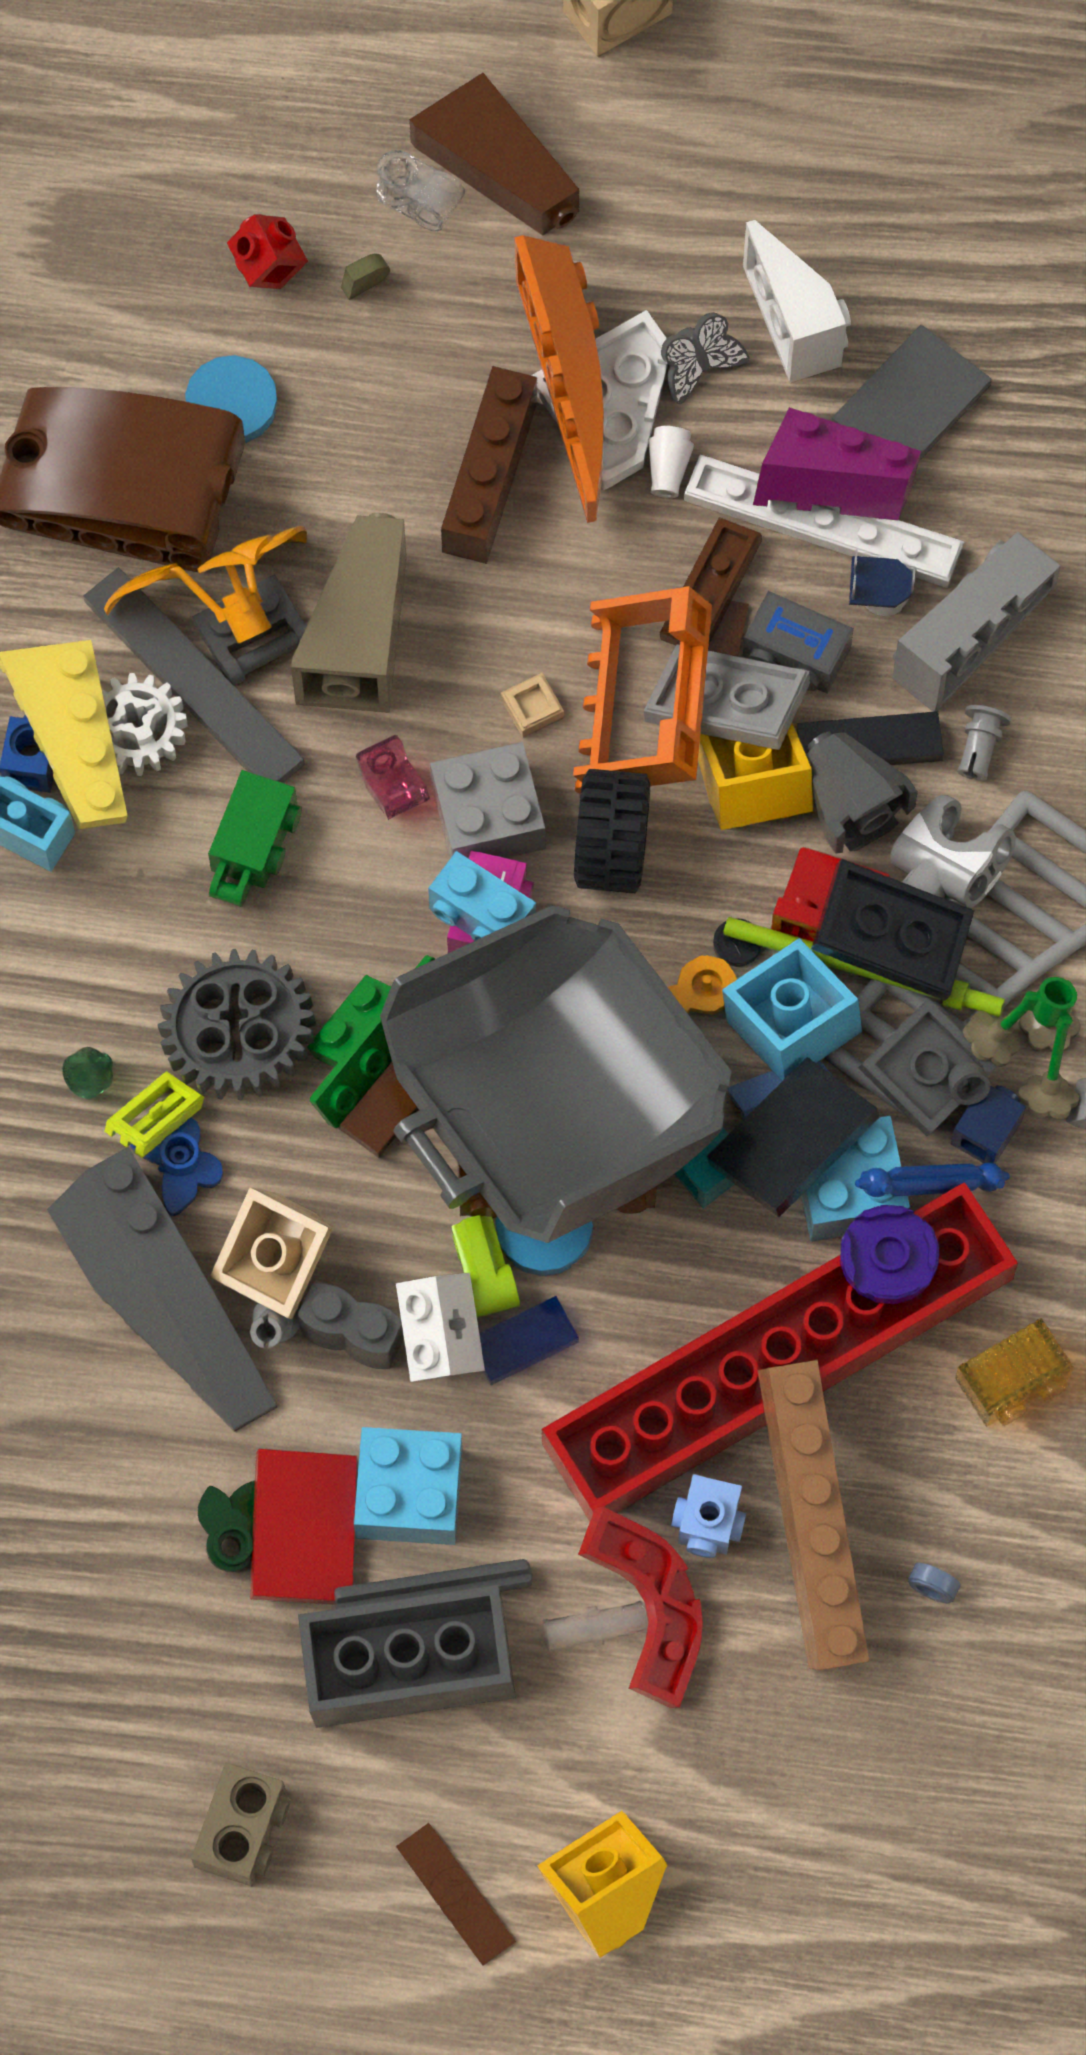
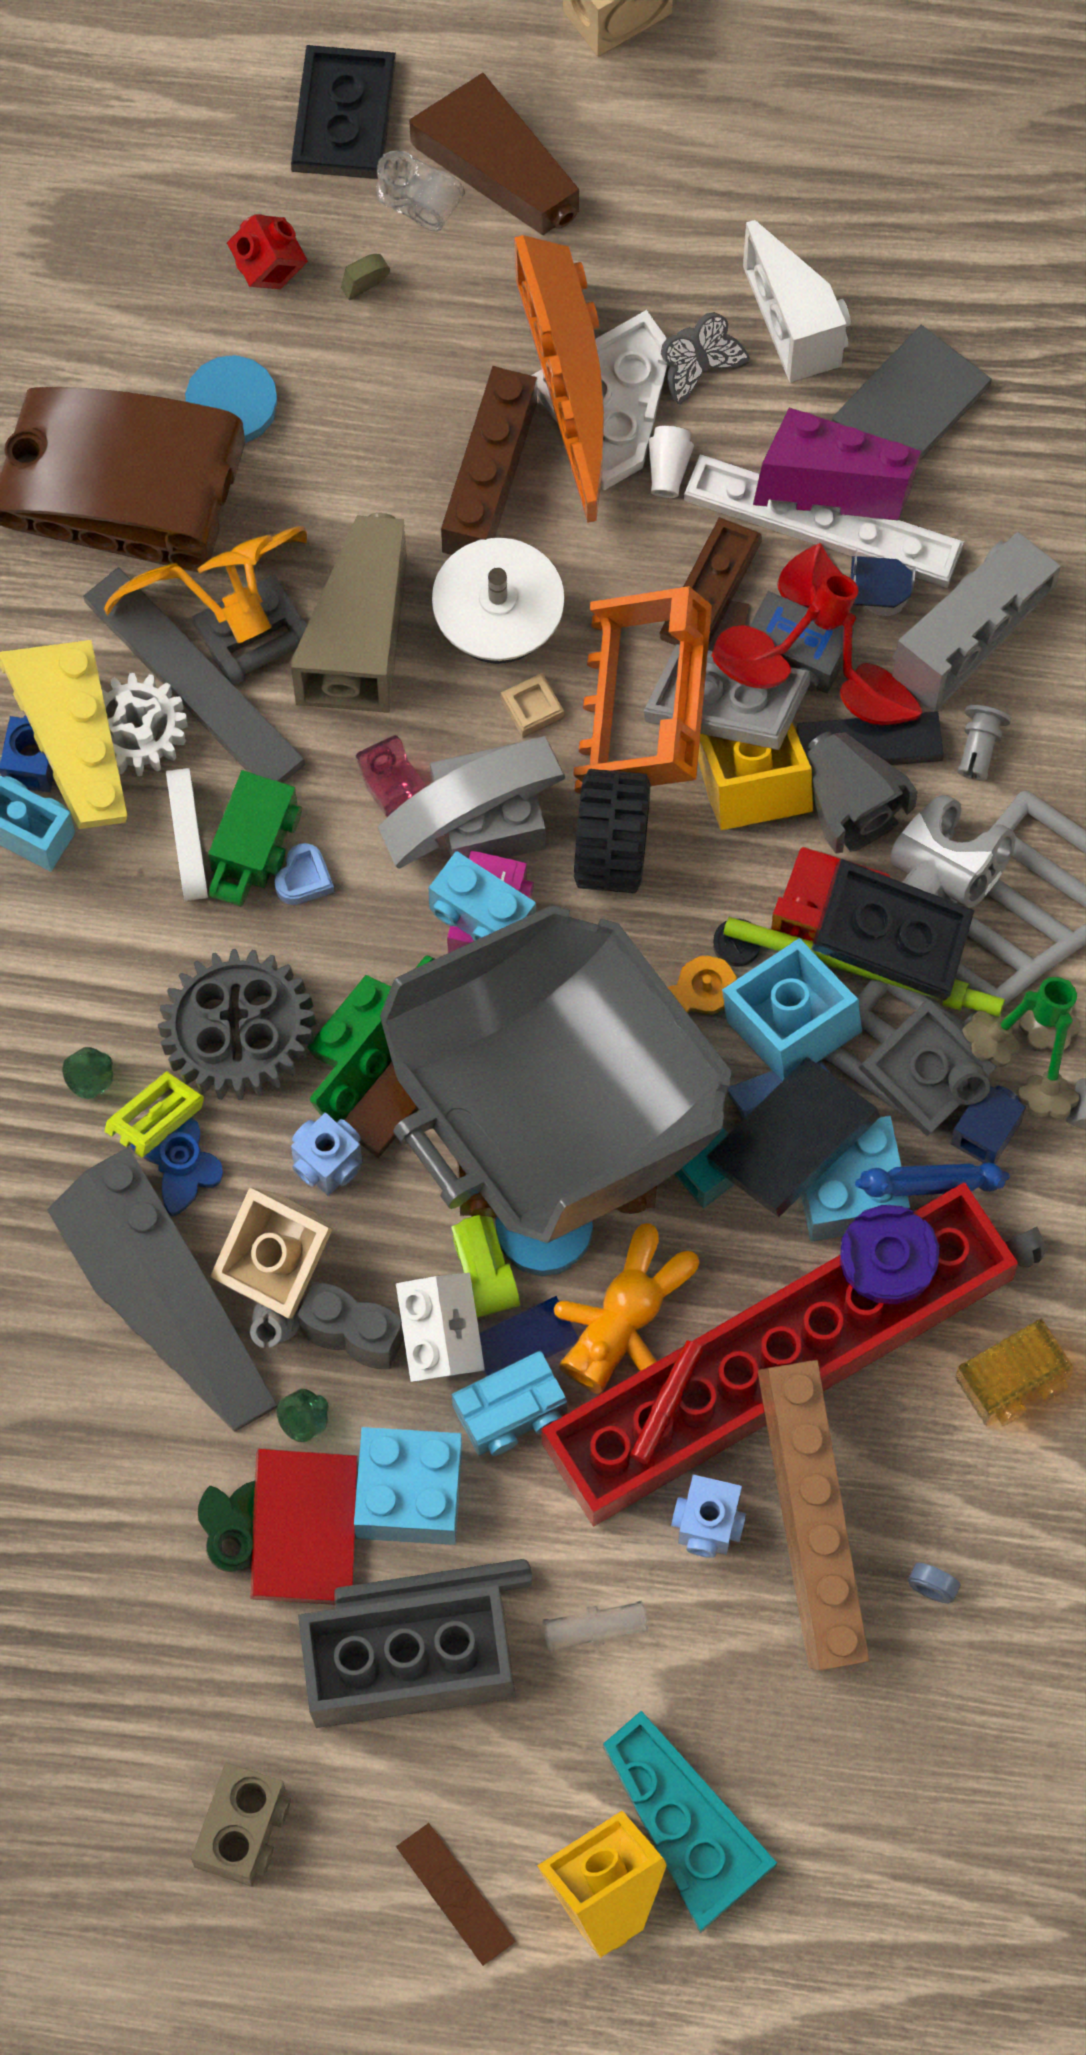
red plate [578,1507,703,1708] -> none
none -> white beam [166,768,208,901]
none -> light blue tile [275,843,334,905]
none -> clear green tile [277,1389,329,1442]
none -> black tile [291,45,396,179]
none -> light blue brick [291,1113,362,1196]
none -> light grey slope [378,736,566,869]
none -> white piece [432,538,564,664]
none -> medium azure brick [451,1351,567,1456]
none -> light orange animal [554,1223,699,1394]
none -> teal wing [603,1711,777,1933]
none -> red piece [630,1340,704,1464]
none -> red plant [711,543,923,725]
none -> dark grey hinge [1005,1227,1046,1268]

